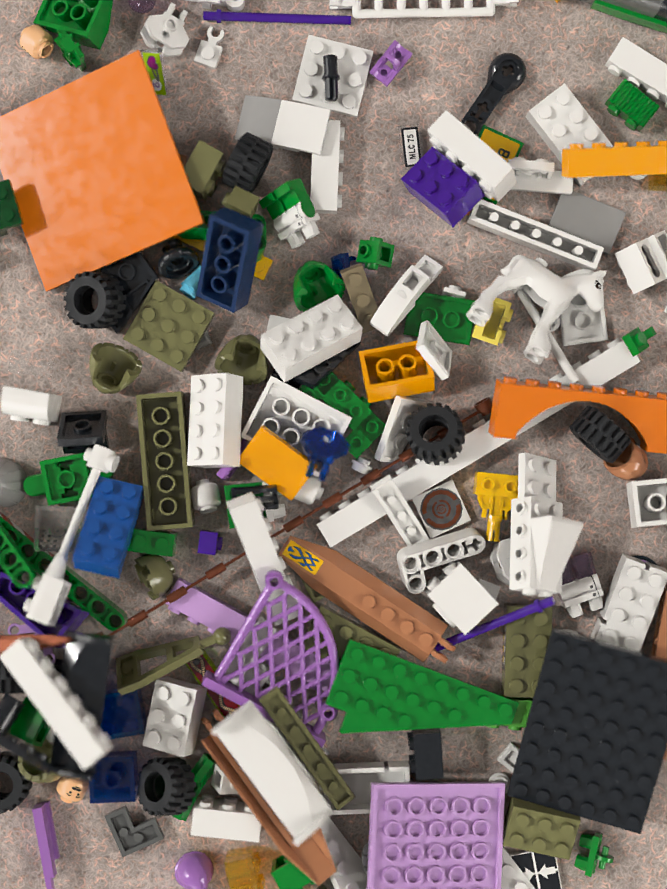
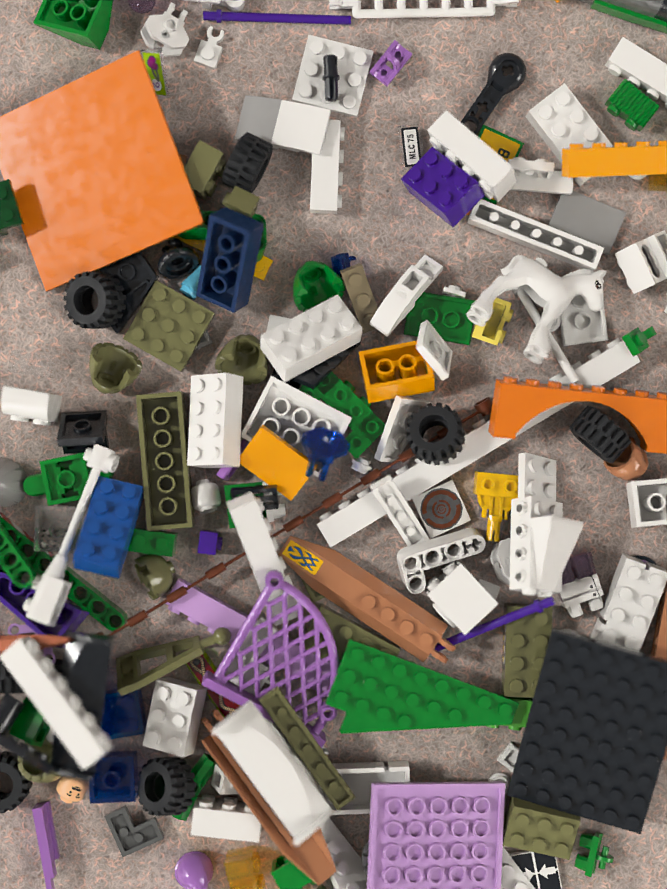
light nougat head [20,25,54,59] -> none
green piece [54,26,86,71] -> none
hips [259,178,321,249] -> none
white head [293,475,324,505] -> none
green brick [356,237,395,271] -> none
black brick [407,728,444,780] -> none

